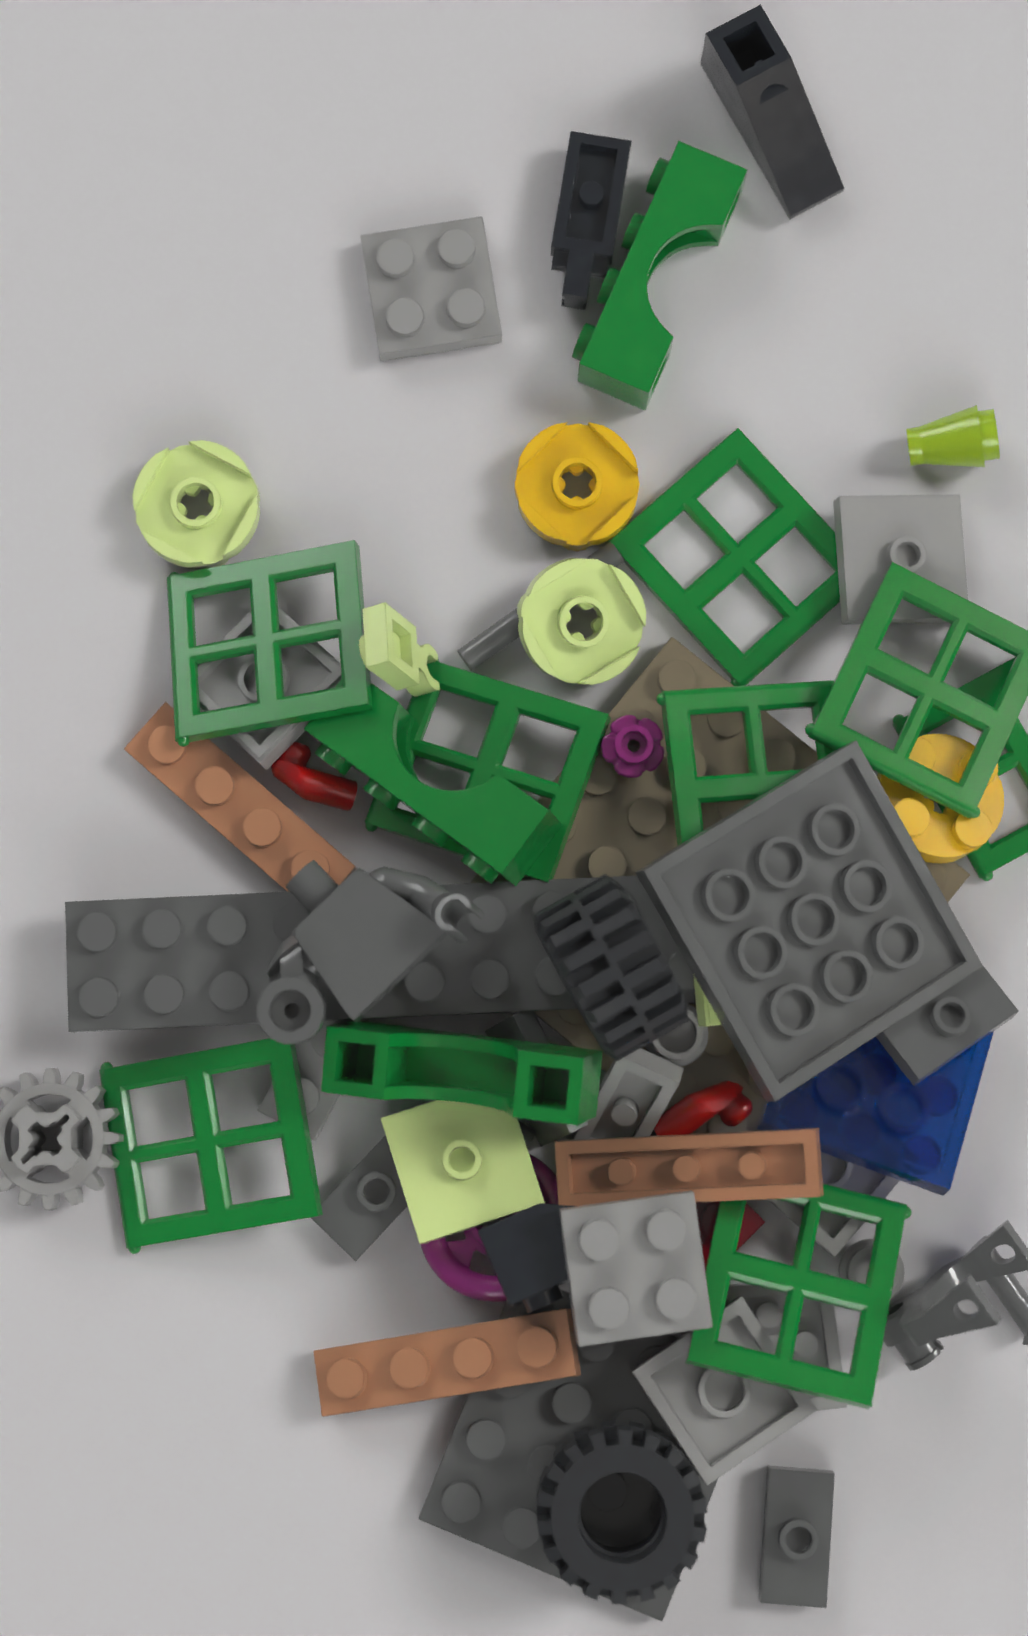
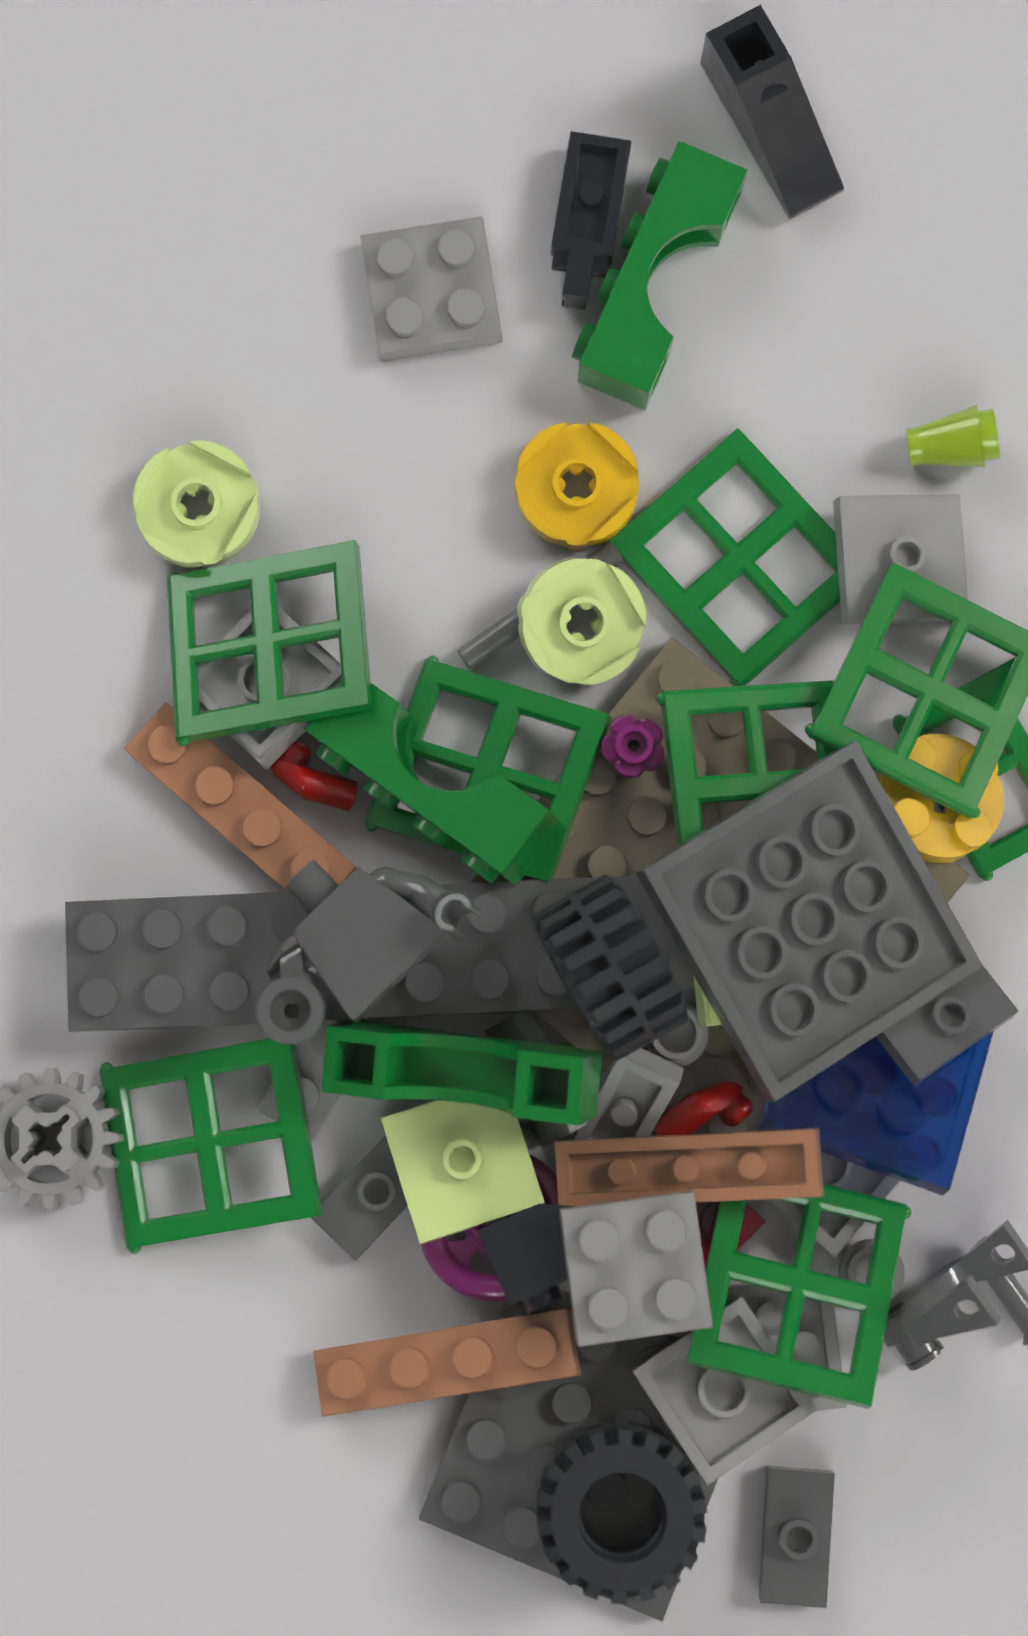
yellowish green plate [359,602,440,697] -> none

